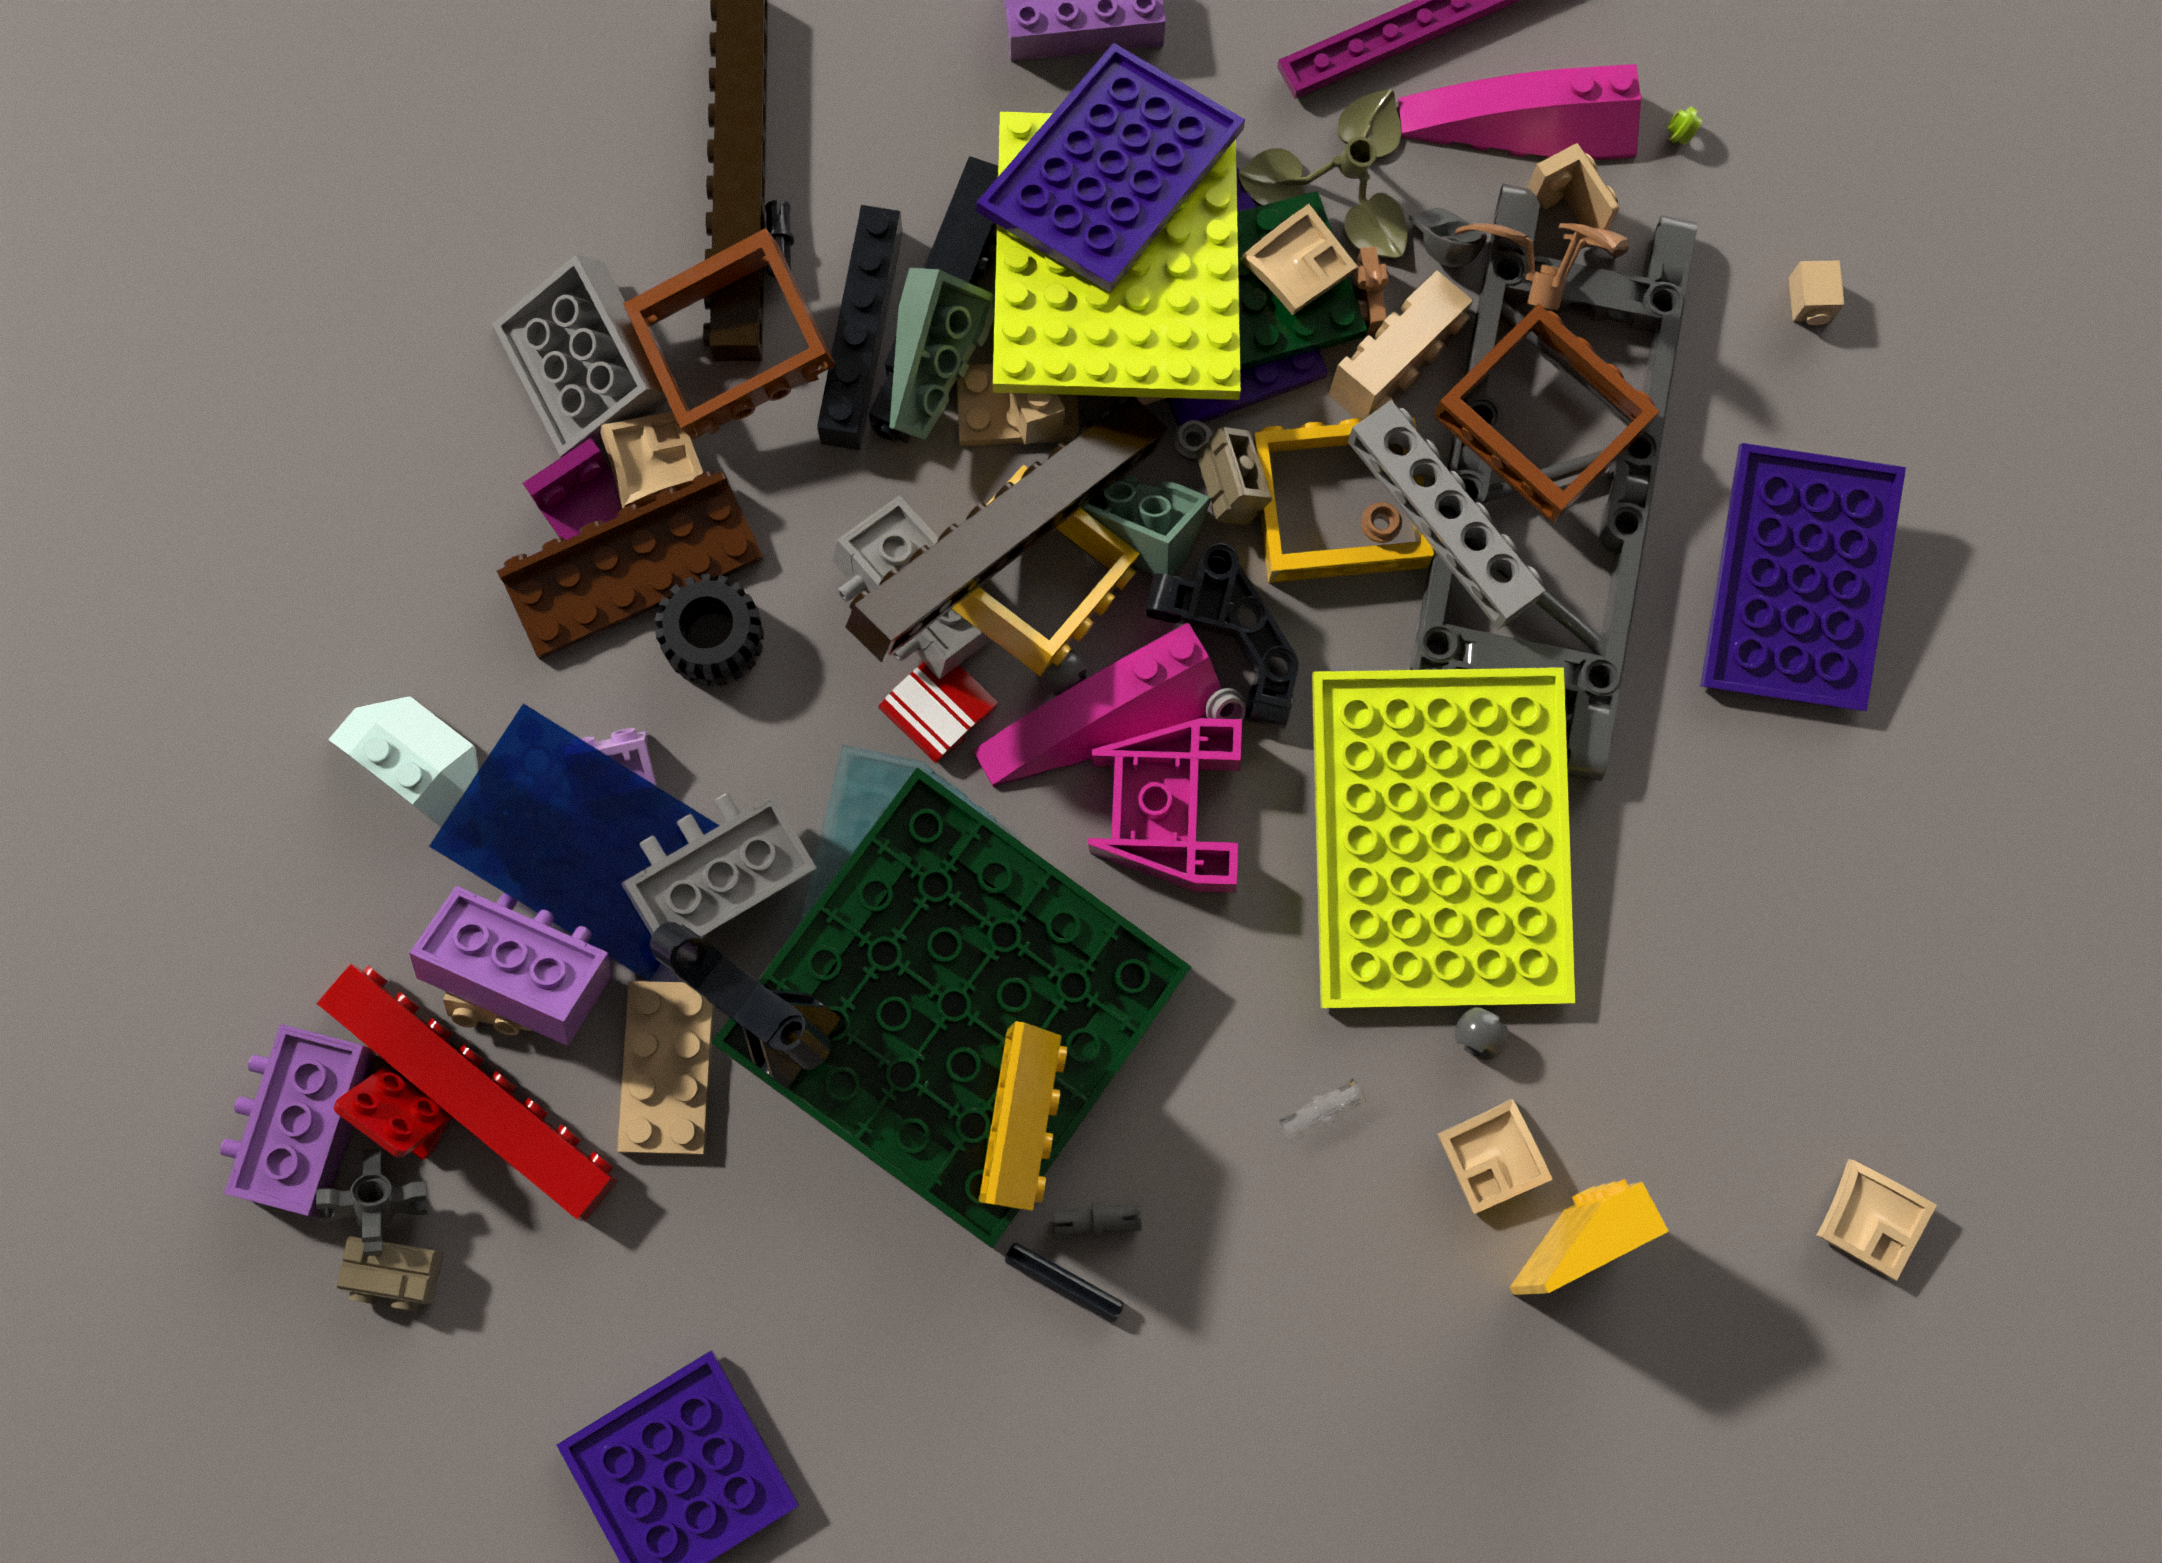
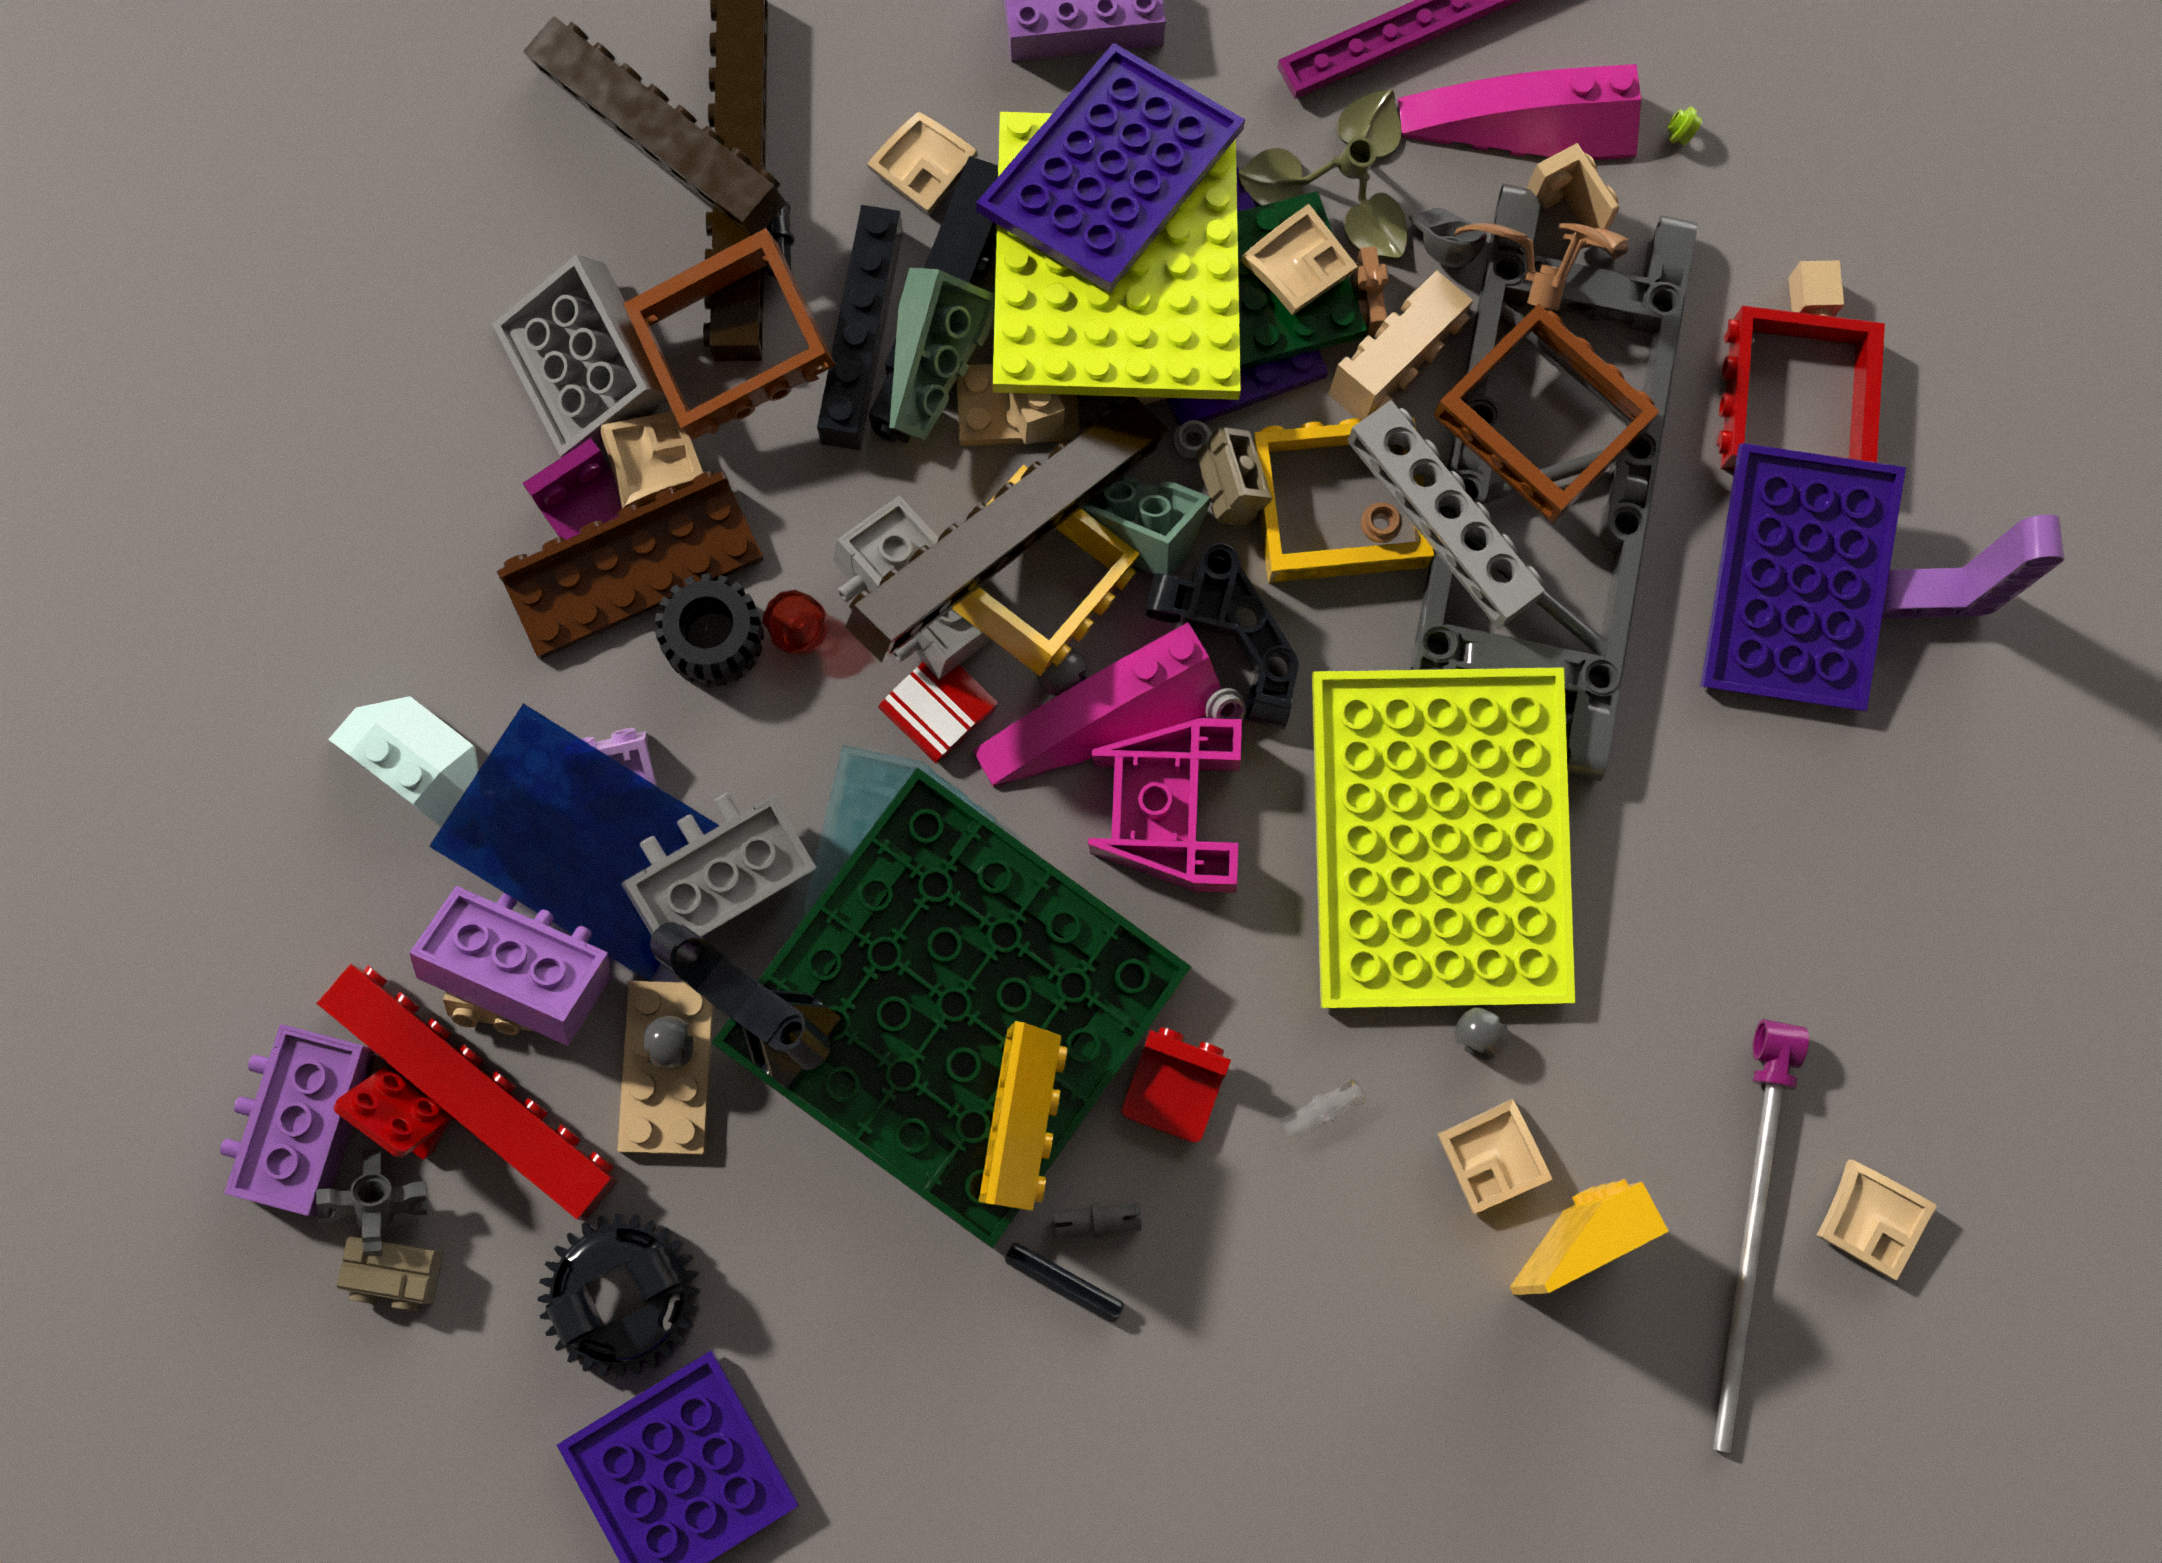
none -> dark brown brick [523,16,786,236]
none -> black piece [538,1213,701,1378]
none -> dark grey piece [644,1016,693,1071]
none -> clear red hair [763,589,829,656]
none -> tan plate [867,112,978,216]
none -> red bracket [1122,1027,1231,1143]
none -> flat silver piece [1713,1019,1809,1453]
none -> red window [1716,305,1885,470]
none -> medium lavender beam [1882,515,2065,619]

